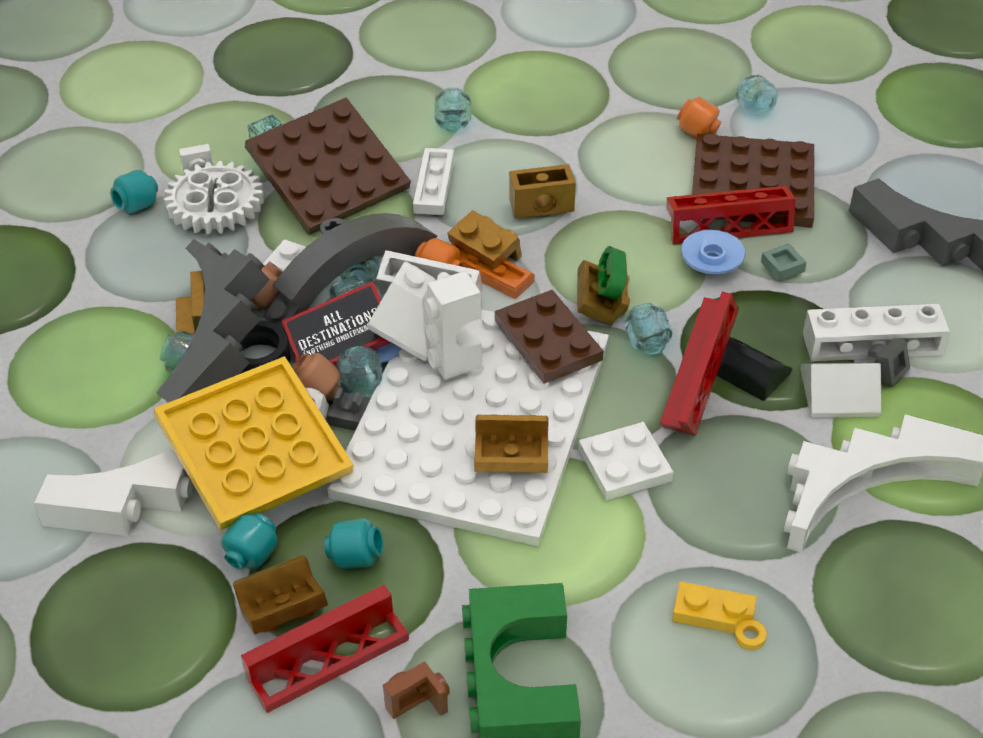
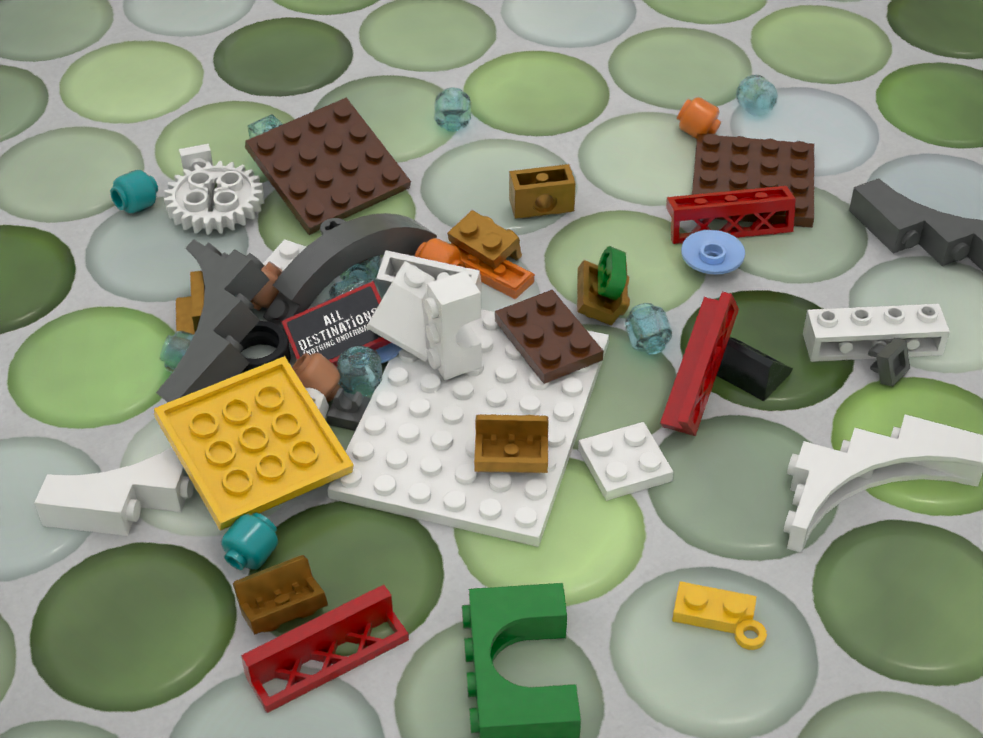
teal head [324,518,383,570] -> none
dark orange bracket [383,661,450,719] -> none
white plate [413,148,454,215] -> none
sand green plate [761,243,807,281] -> none
white slope [800,363,881,418] -> none

